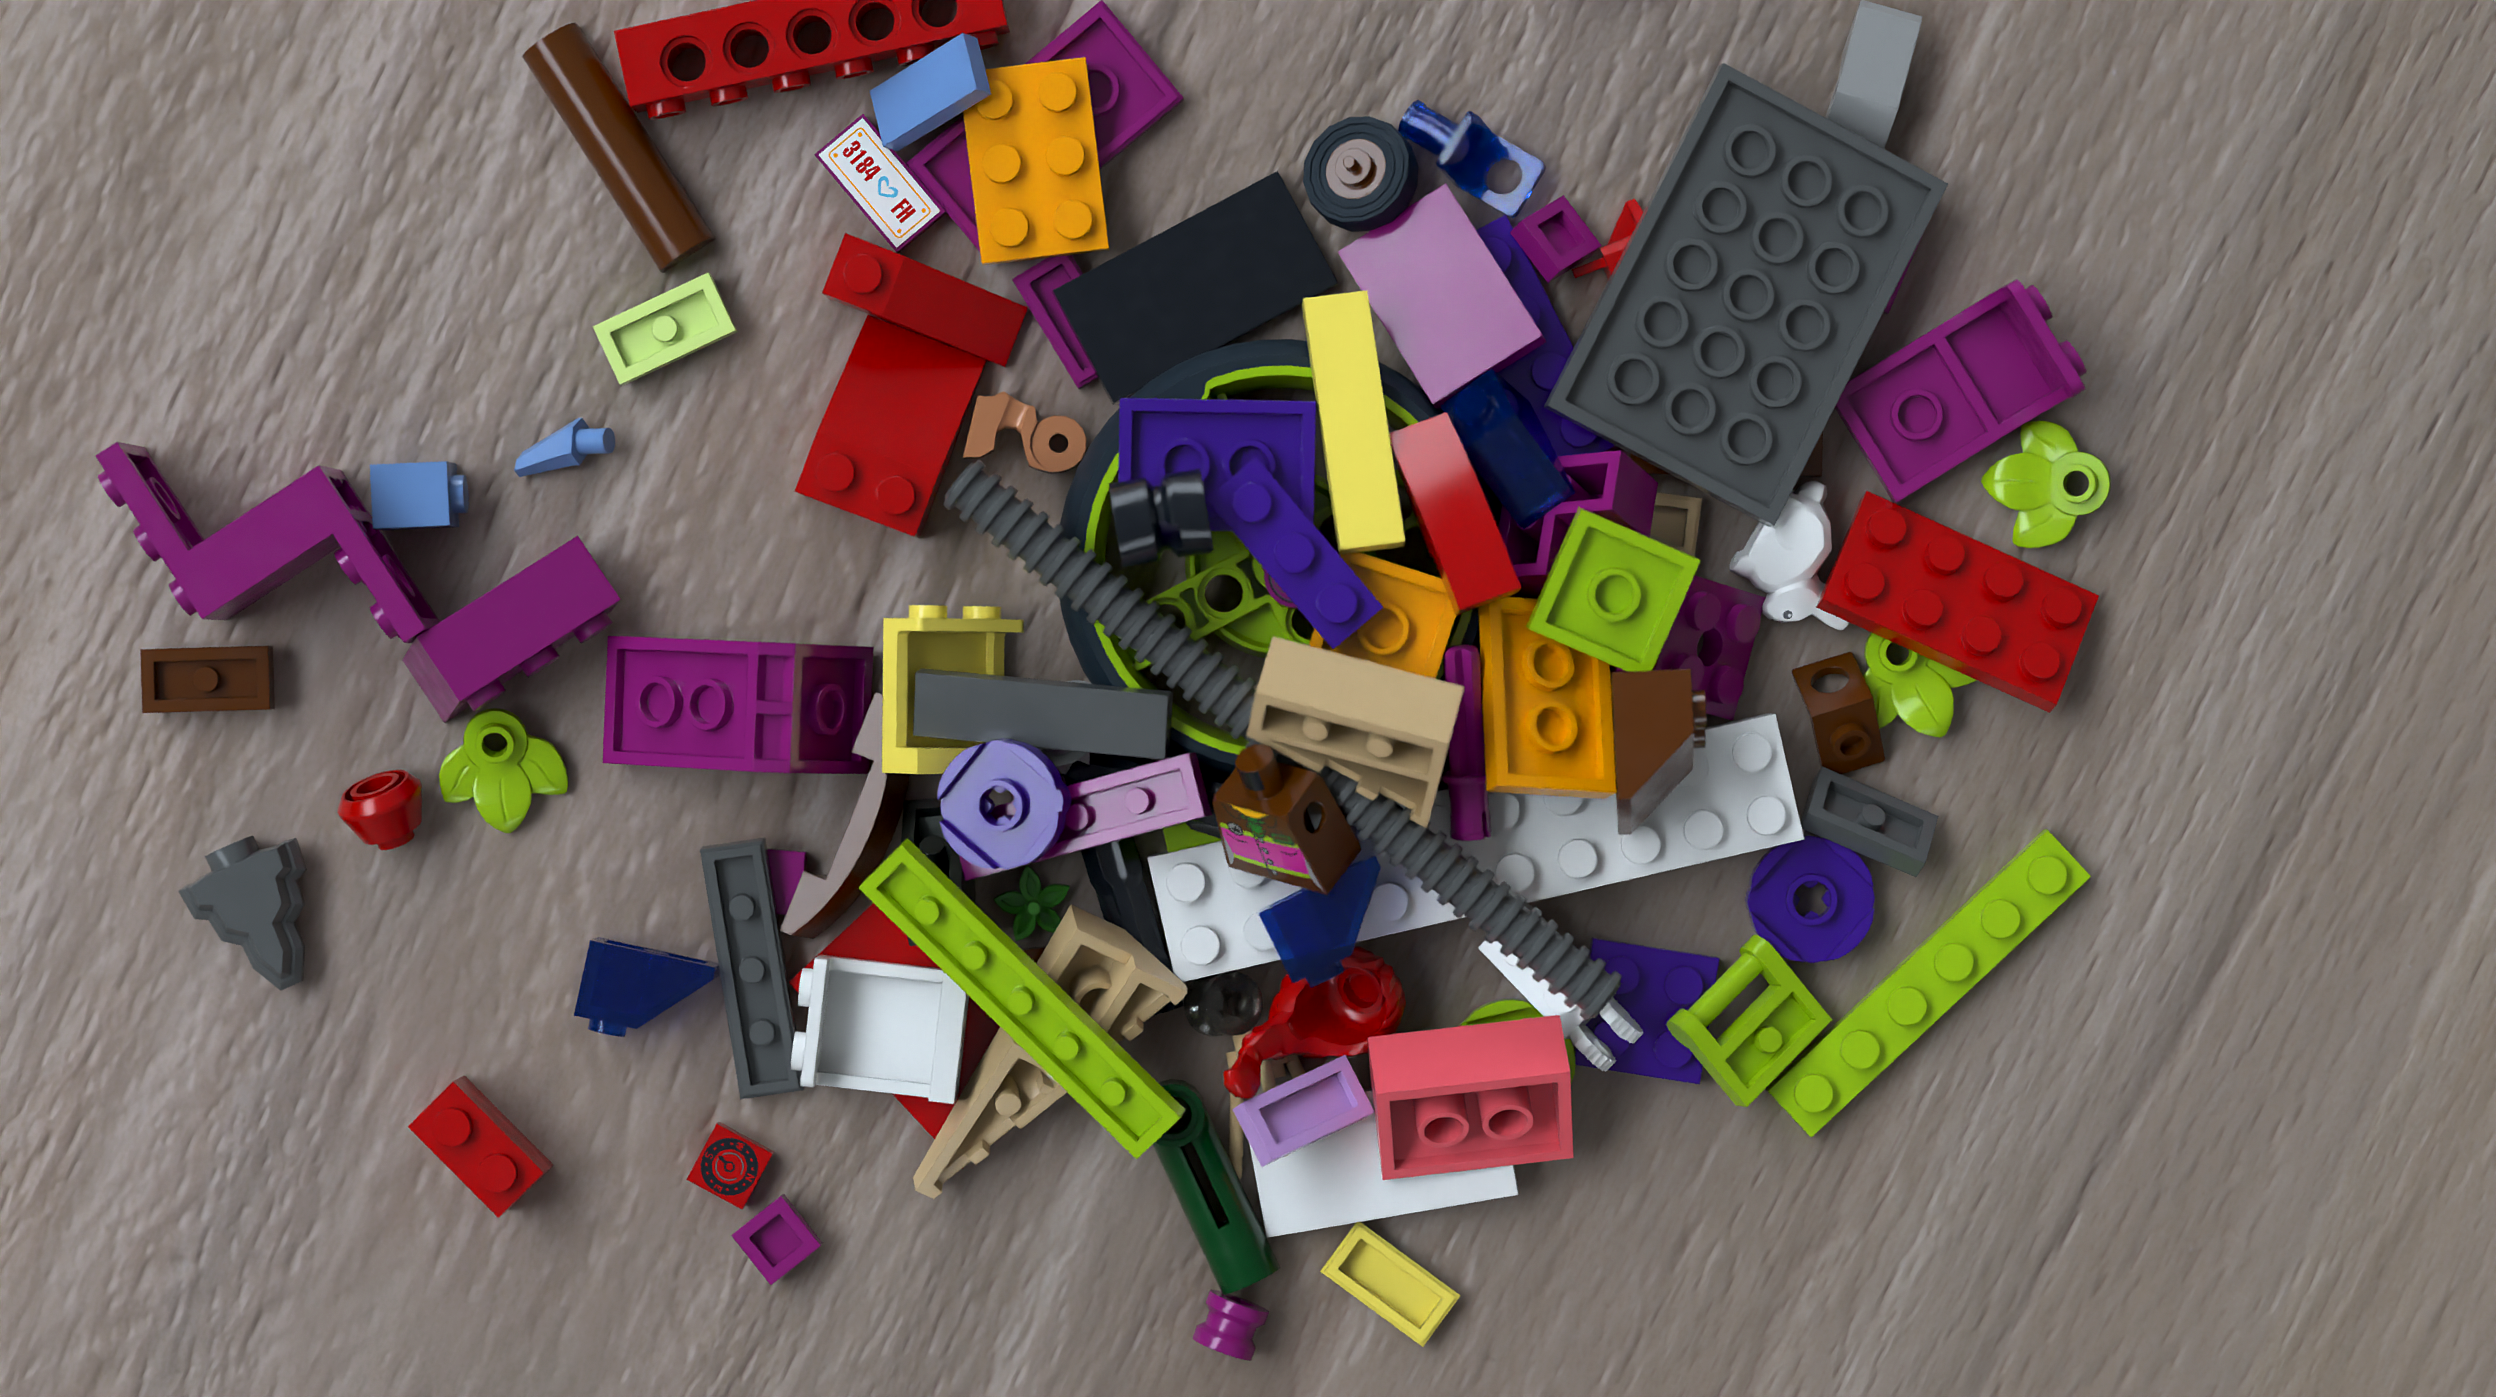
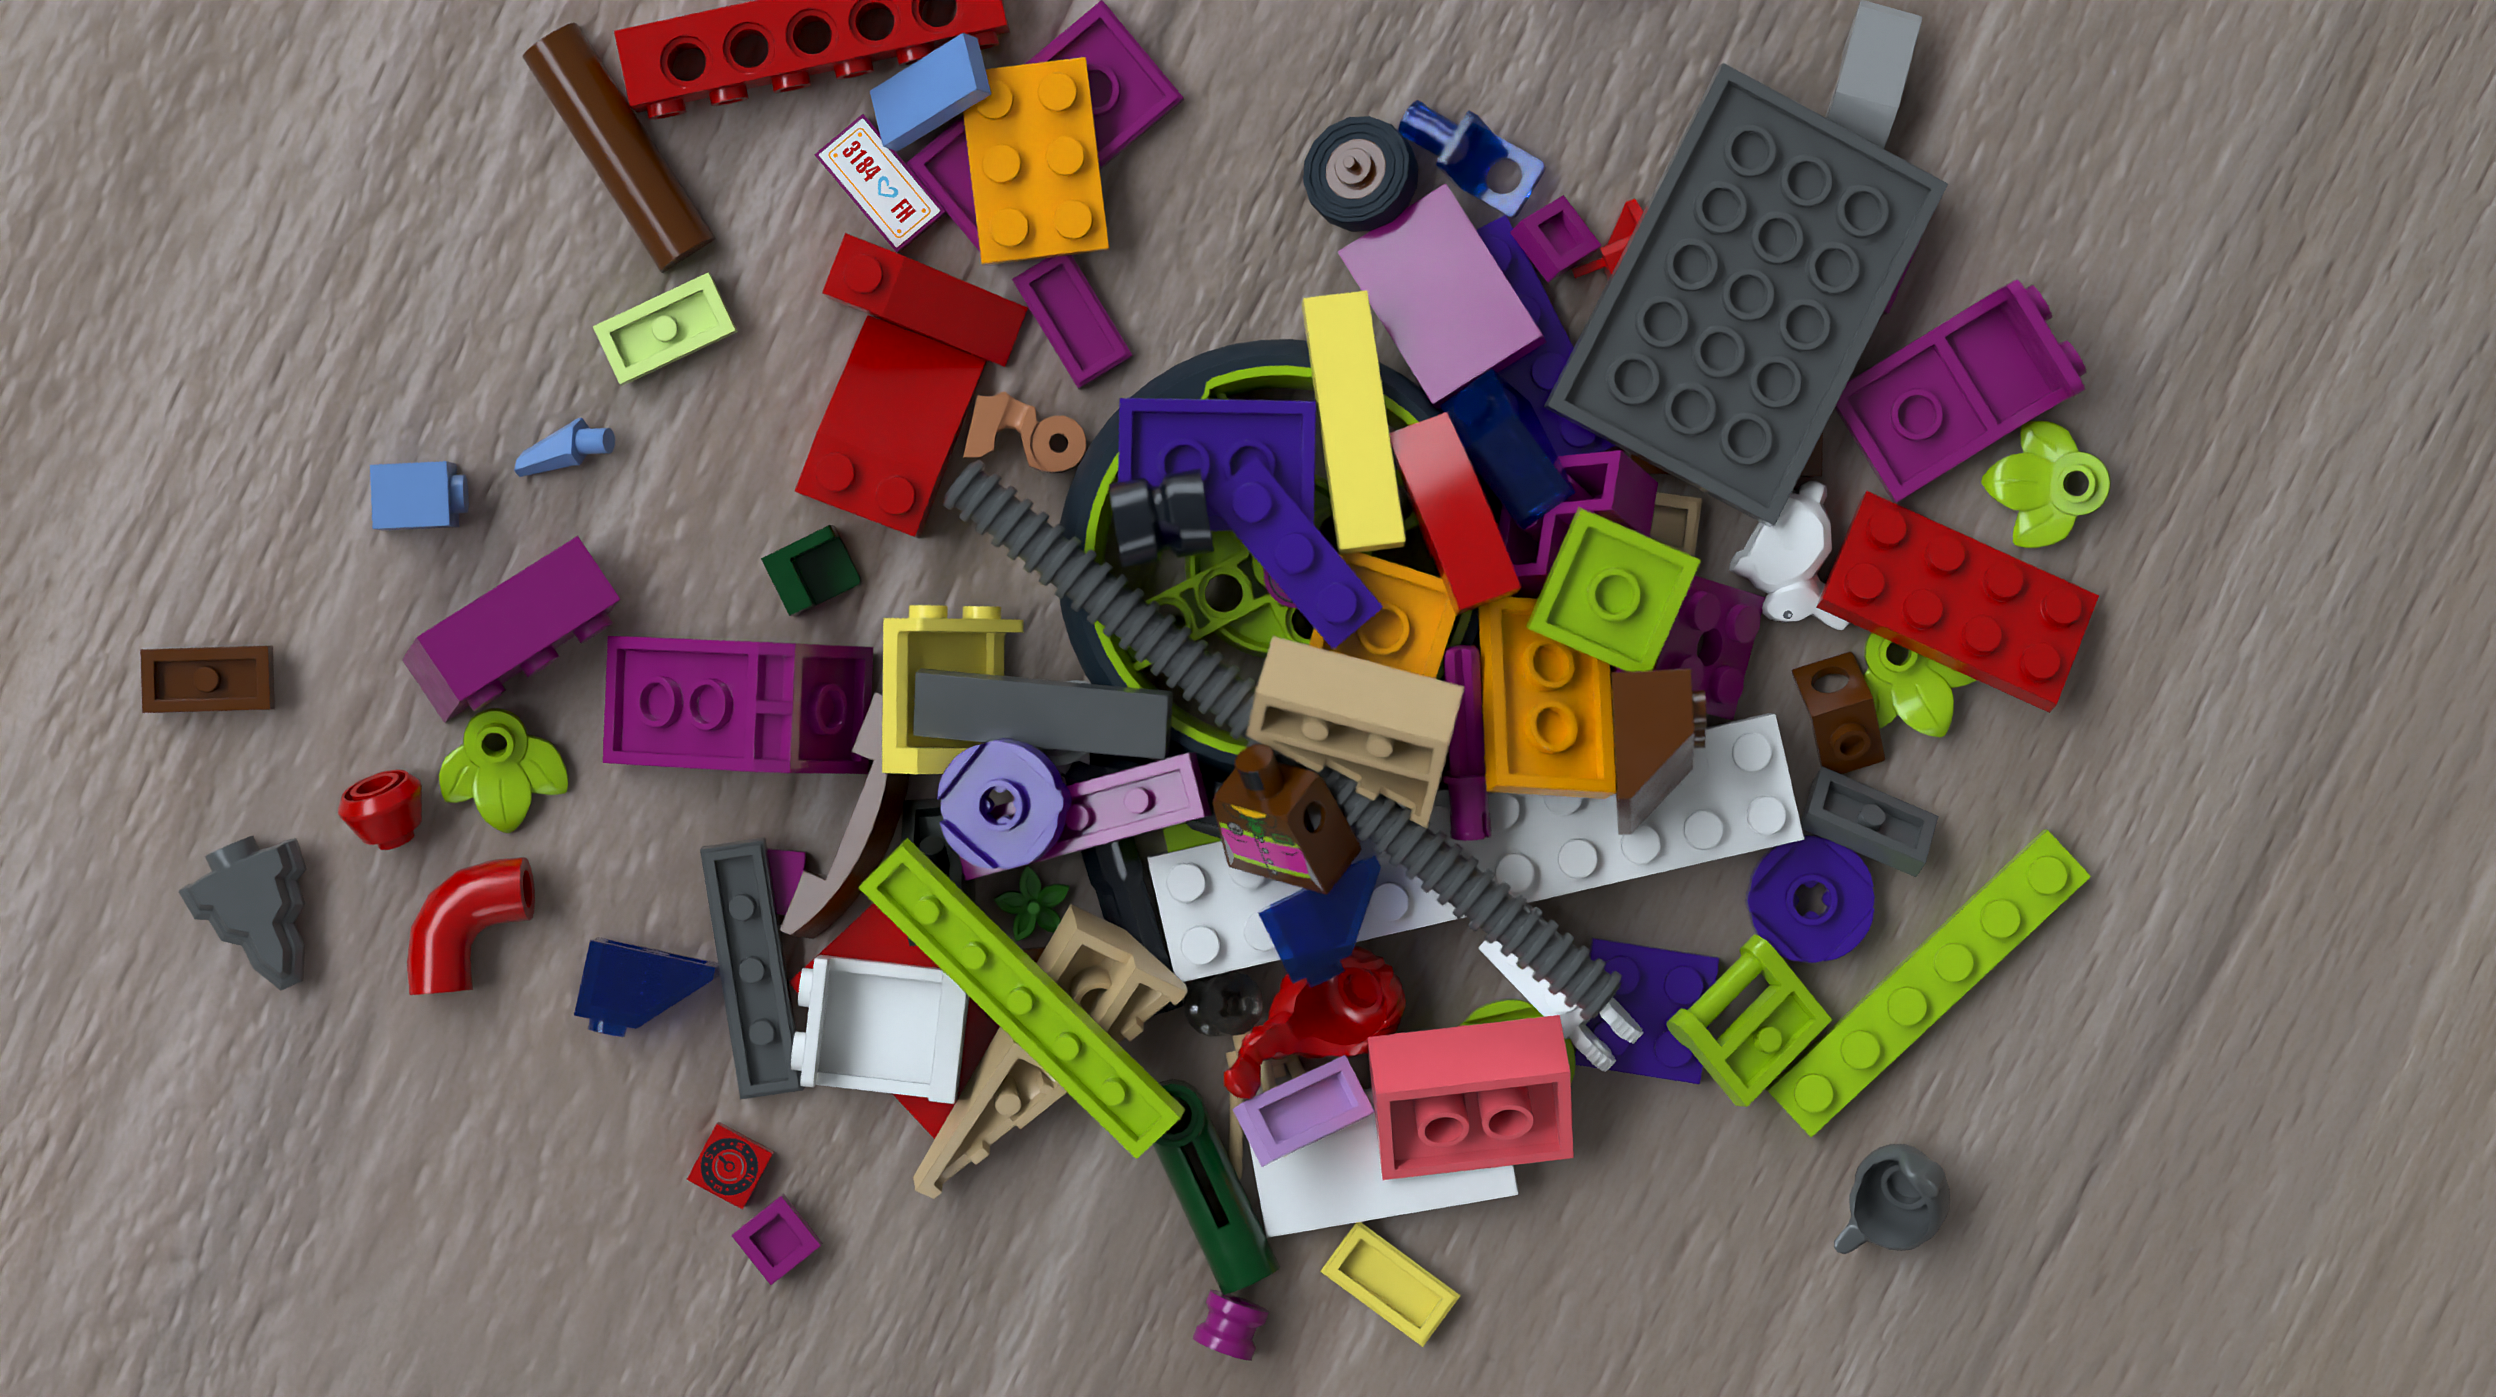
magenta bracket [95,442,440,643] -> none
red brick [408,1075,554,1218] -> none
black tile [1052,171,1338,405] -> none
none -> red cylinder [407,857,535,995]
none -> dark green panel [761,525,861,617]
none -> dark grey hair [1834,1144,1950,1254]

